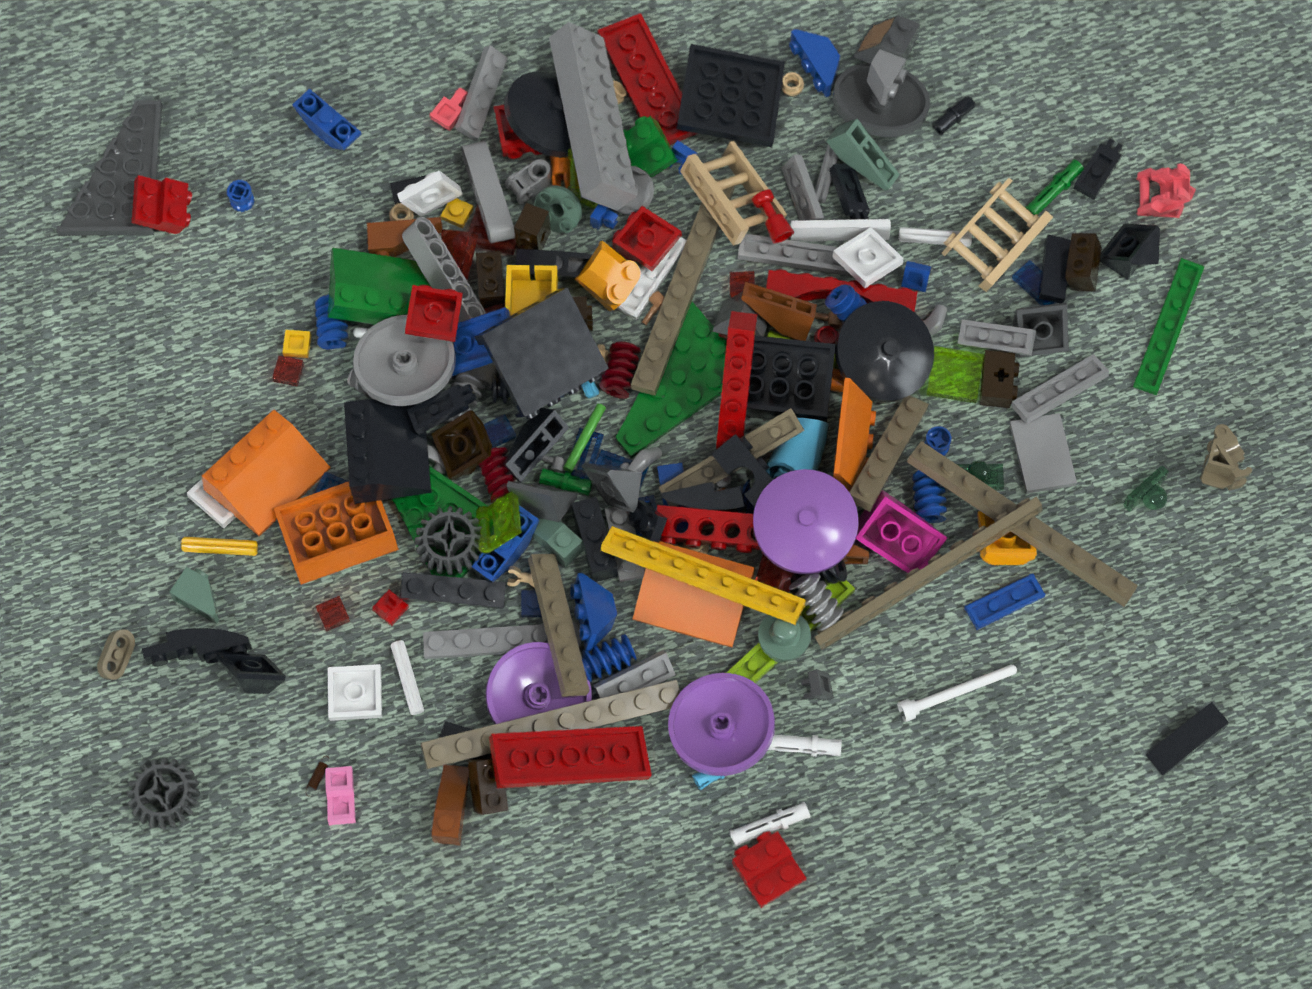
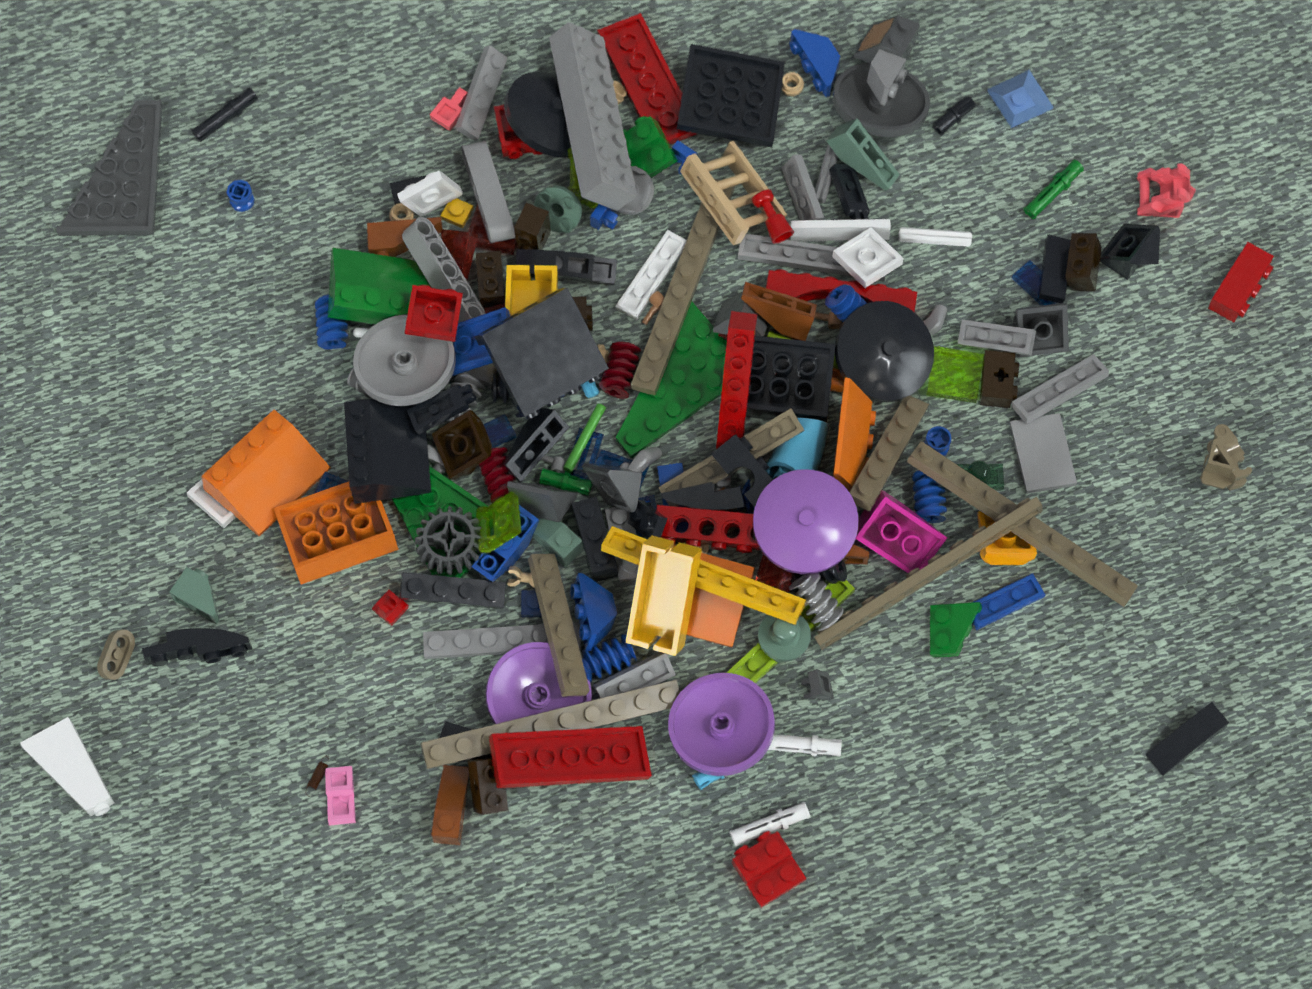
dark grey gear [127,757,200,830] -> none
red plate [132,175,192,234] -> none
yellow axle [181,537,258,556] -> none
black slope [216,652,286,694] -> none
clear red plate [272,356,304,387] -> none
yellow plate [282,330,312,358] -> none
blue slope [292,89,362,150] -> none
clear red plate [315,596,350,632] -> none
white plate [328,664,382,721] -> none
white axle [391,640,424,715] -> none
light grey piece [504,159,552,204] -> none
orange hinge [550,156,574,192] -> none
light orange slope [575,241,640,311] -> none
red plate [612,206,682,272] -> none
clear red plate [730,271,755,298] -> none
red plate [814,326,838,344] -> none
white piece [897,665,1017,722] -> none
blue tile [901,261,931,292] -> none
tan fence [941,178,1053,292] -> none
black hinge [1073,139,1123,200] -> none
clear green tile [1123,466,1169,512] -> none
green tile [1133,258,1205,396] -> none
none -> white slope [20,717,114,816]
none -> black pin [191,87,258,143]
none -> yellow piece [626,536,702,656]
none -> green wing [930,602,982,657]
none -> medium blue slope [987,70,1054,128]
none -> red brick [1208,242,1274,322]

